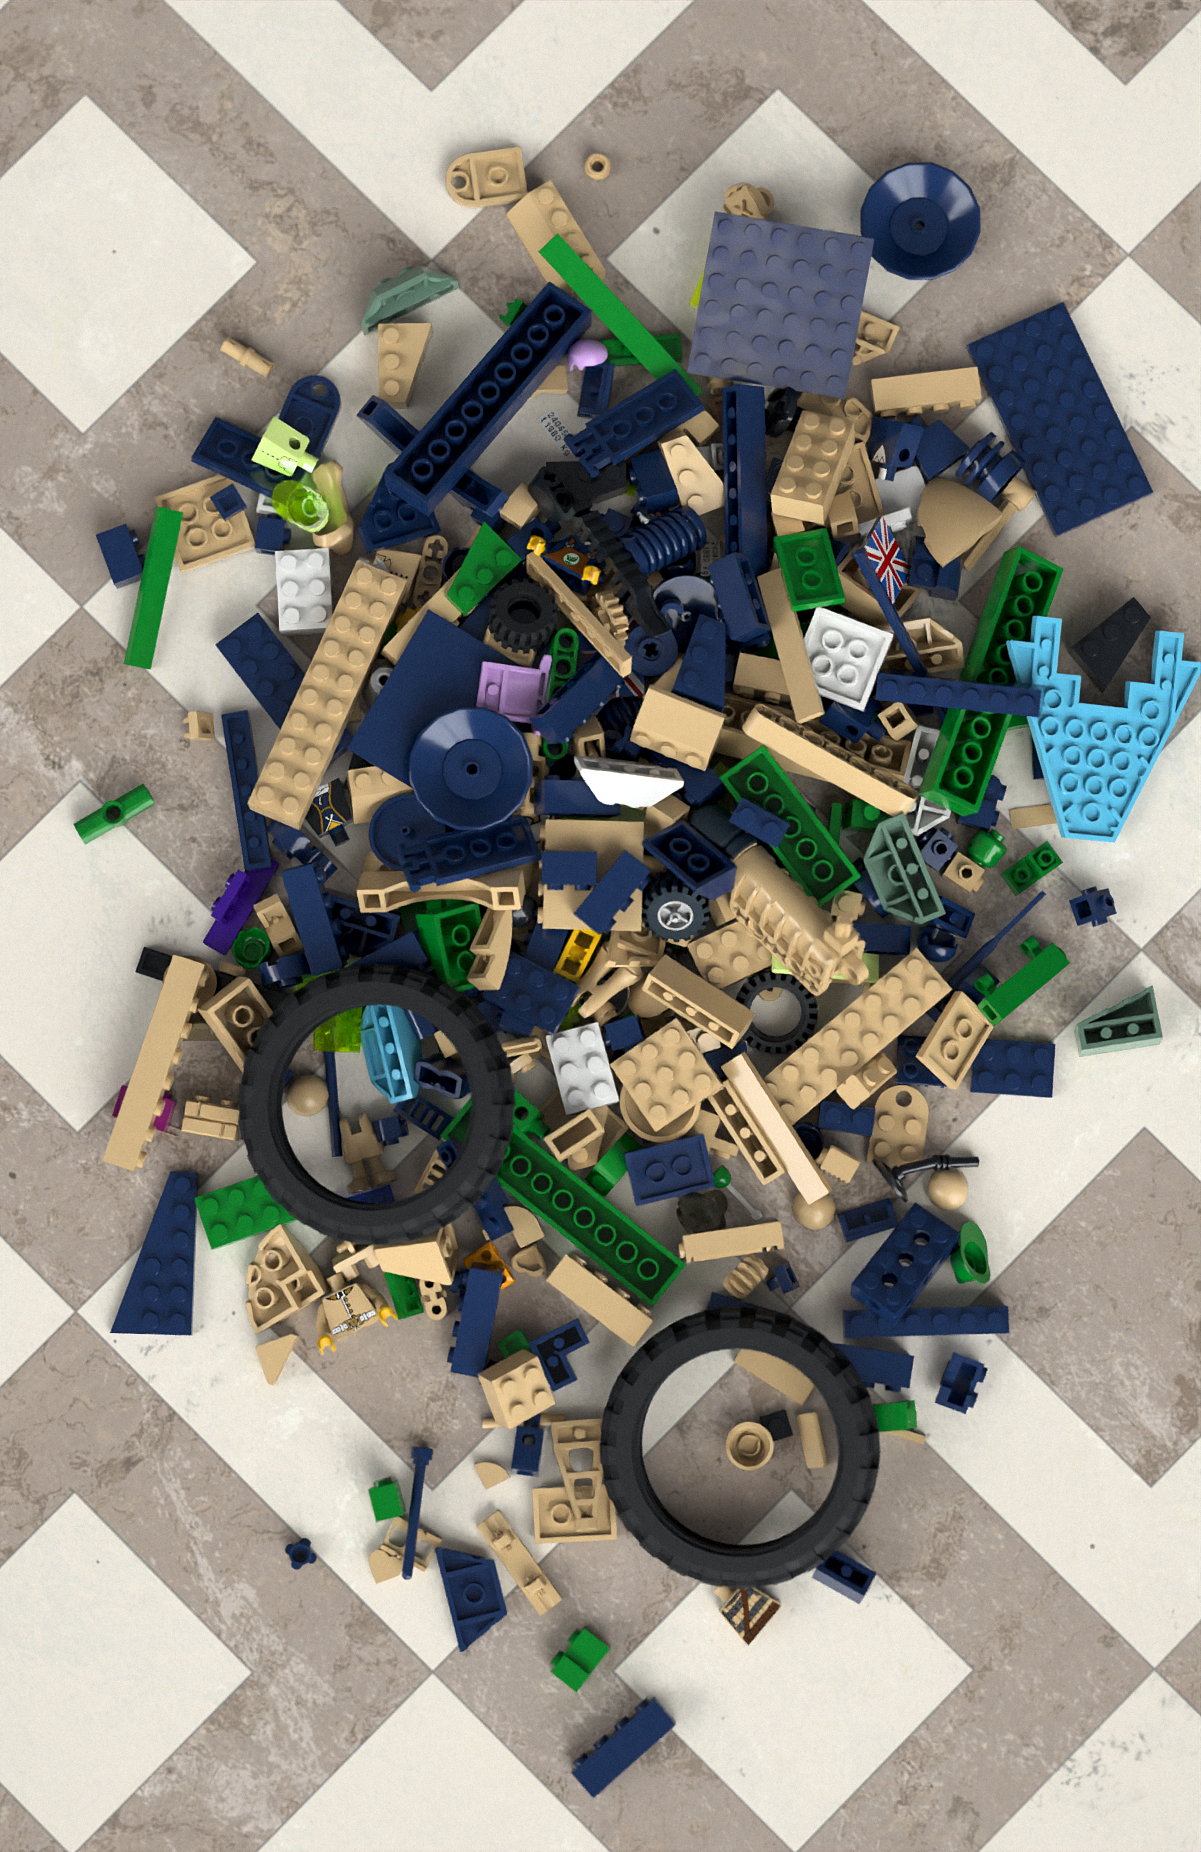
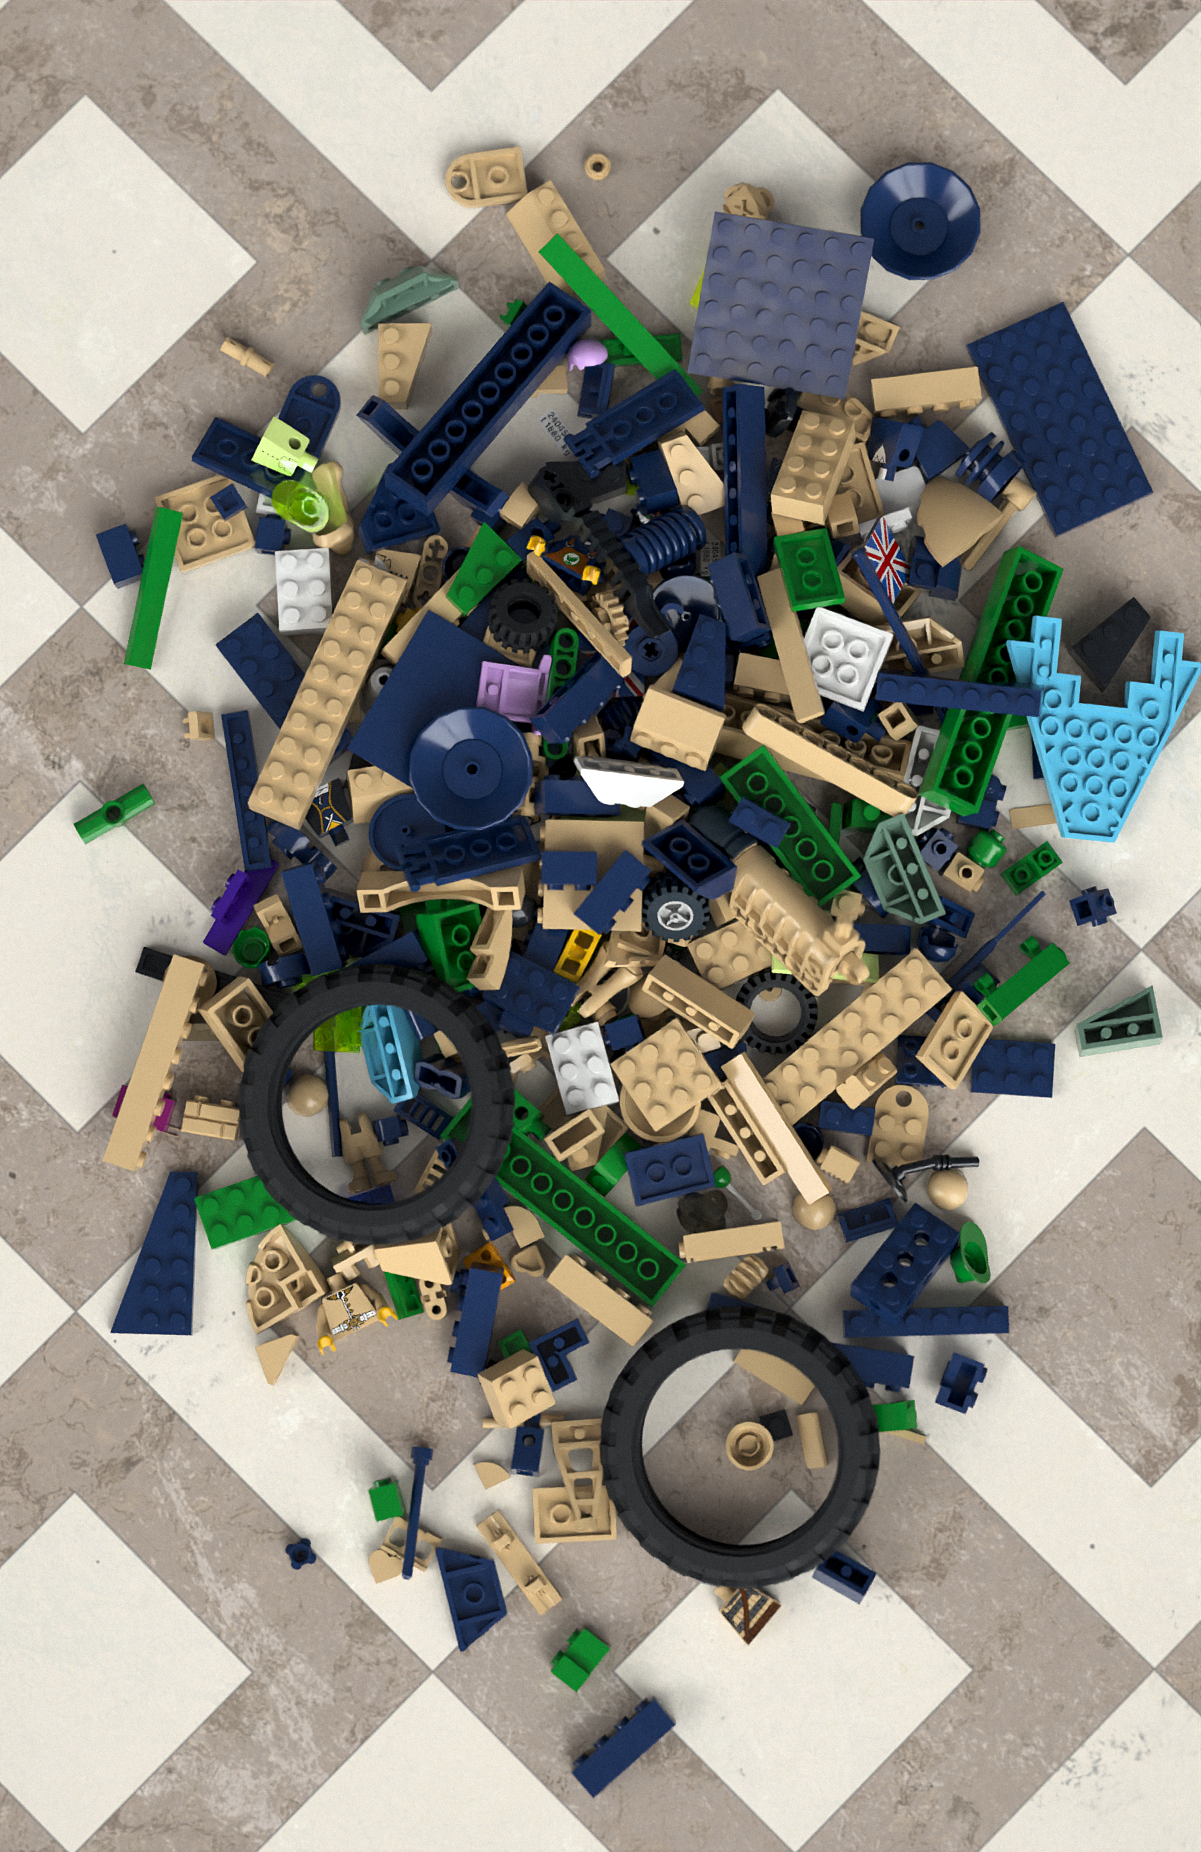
tan tile [218,961,246,977] -> none

